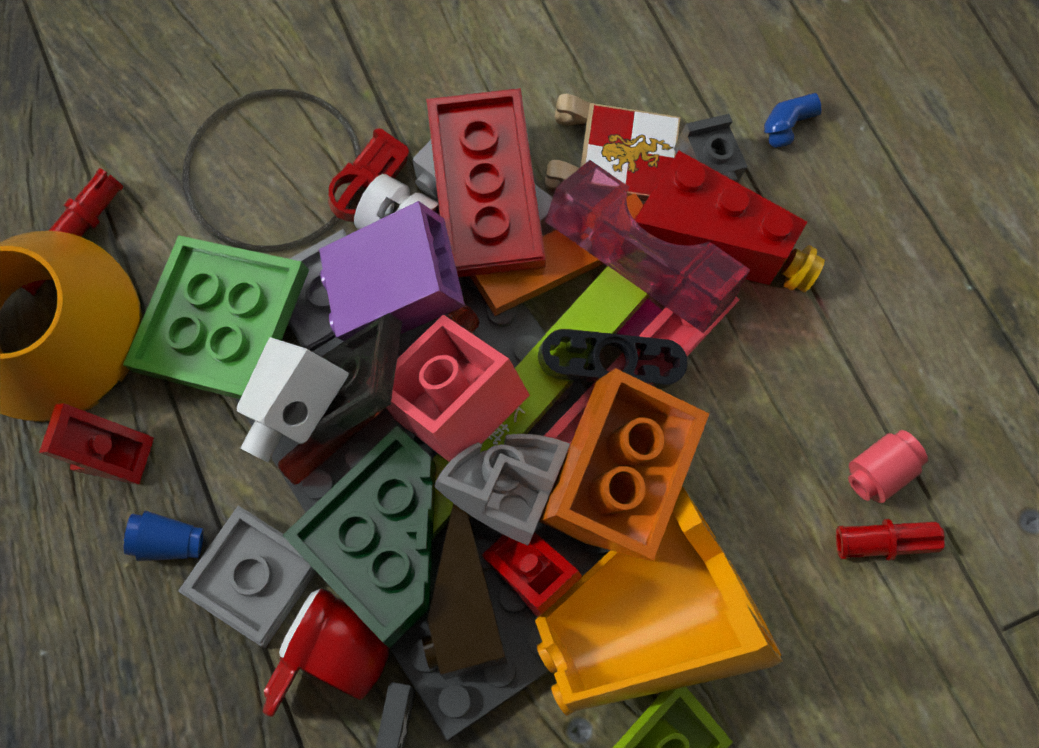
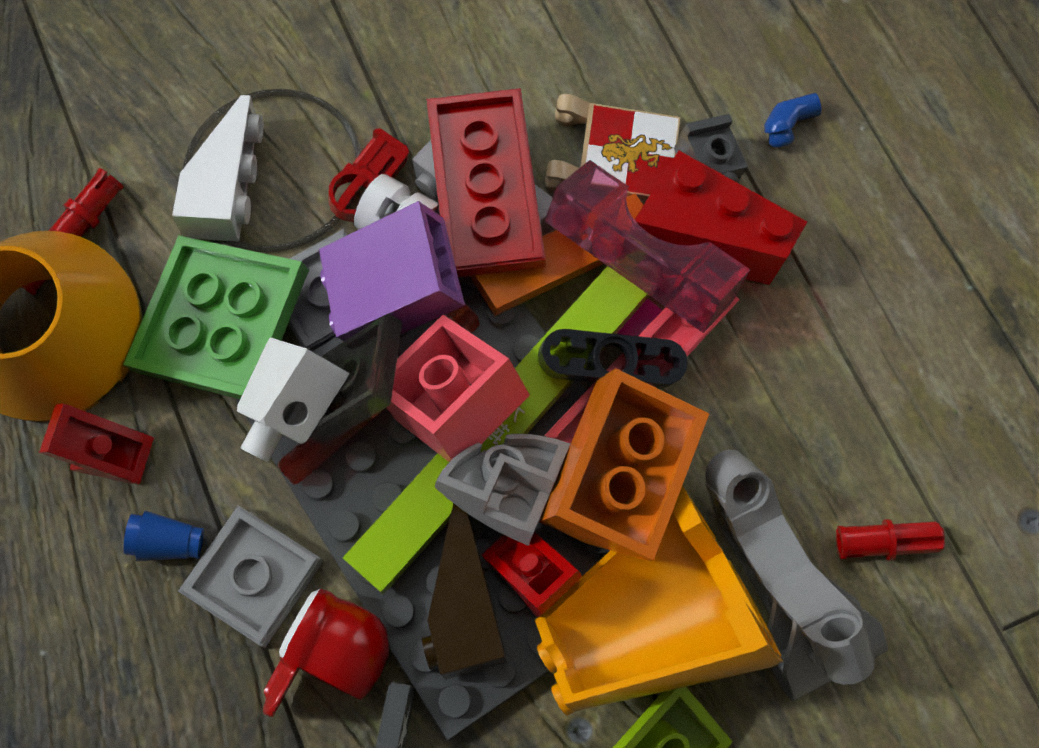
dark green plate [282,426,436,648] -> none
yellow plate [781,245,825,293] -> none
coral brick [848,430,928,503] -> none
none -> white slope [172,95,263,242]
none -> light grey connector [705,449,888,701]

